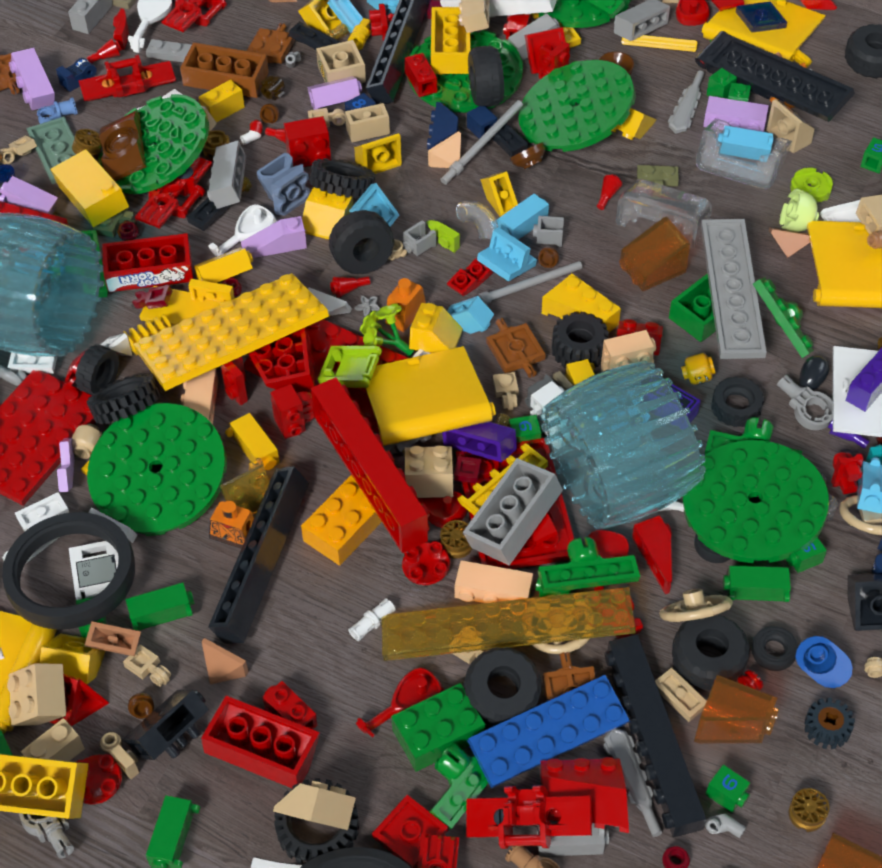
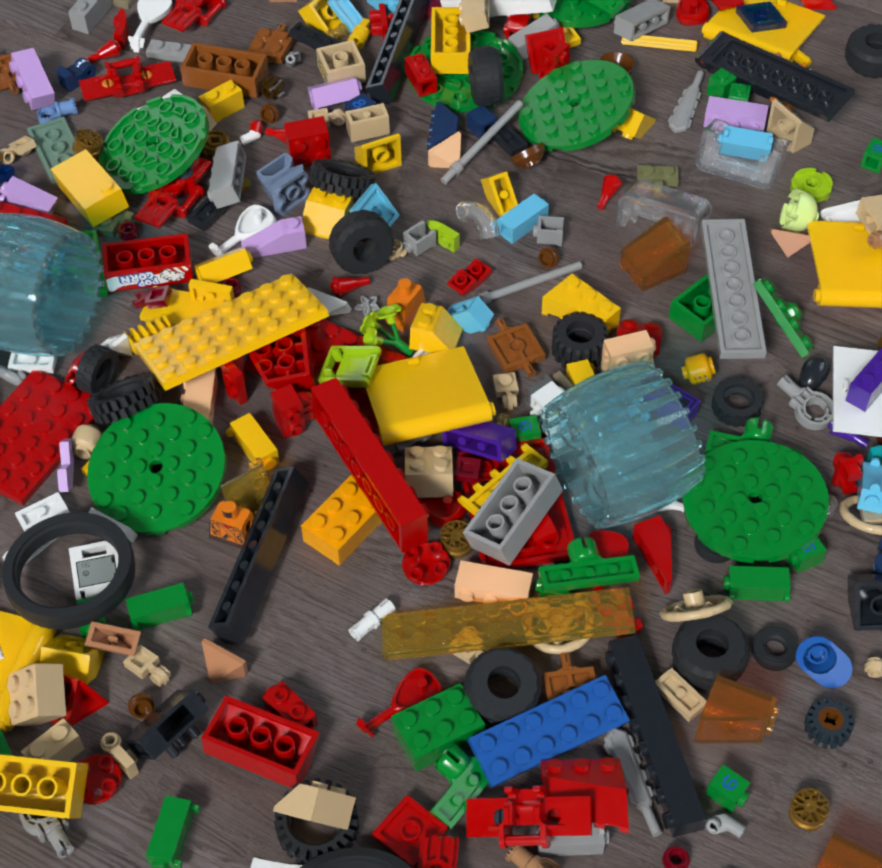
reddish brown slope [99,110,146,181] -> none
medium azure bracket [477,227,537,282] -> none
red bush [738,670,764,696] -> none

